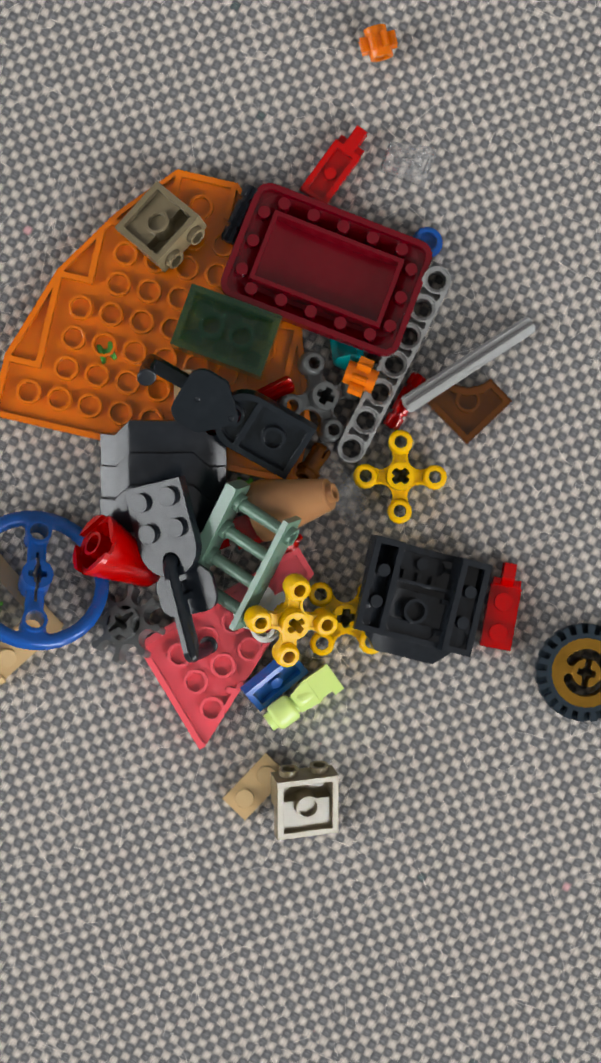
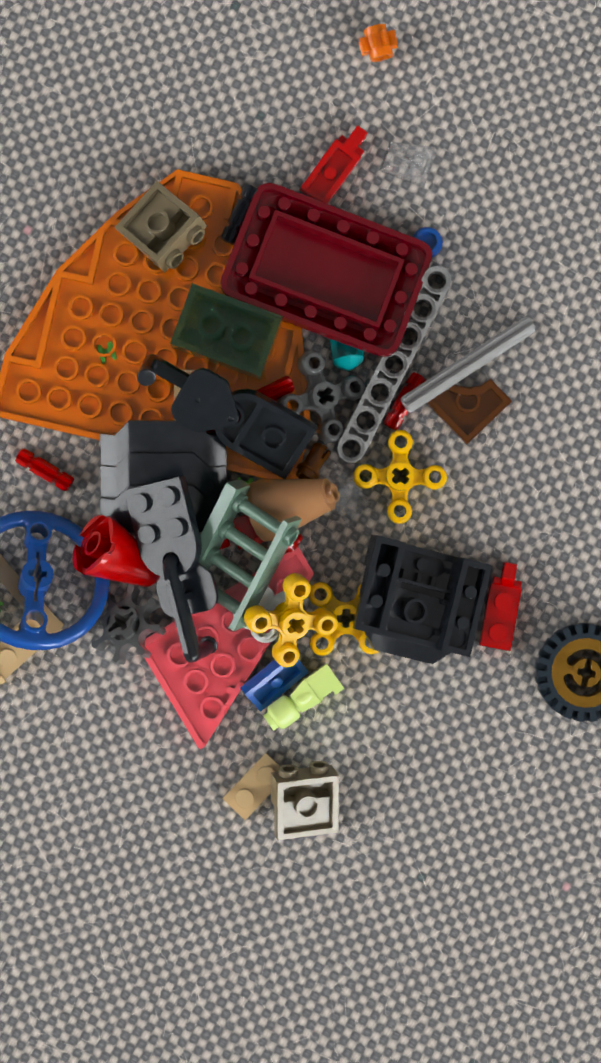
orange gear [342,356,380,398] -> none
none -> red axle [15,448,74,491]

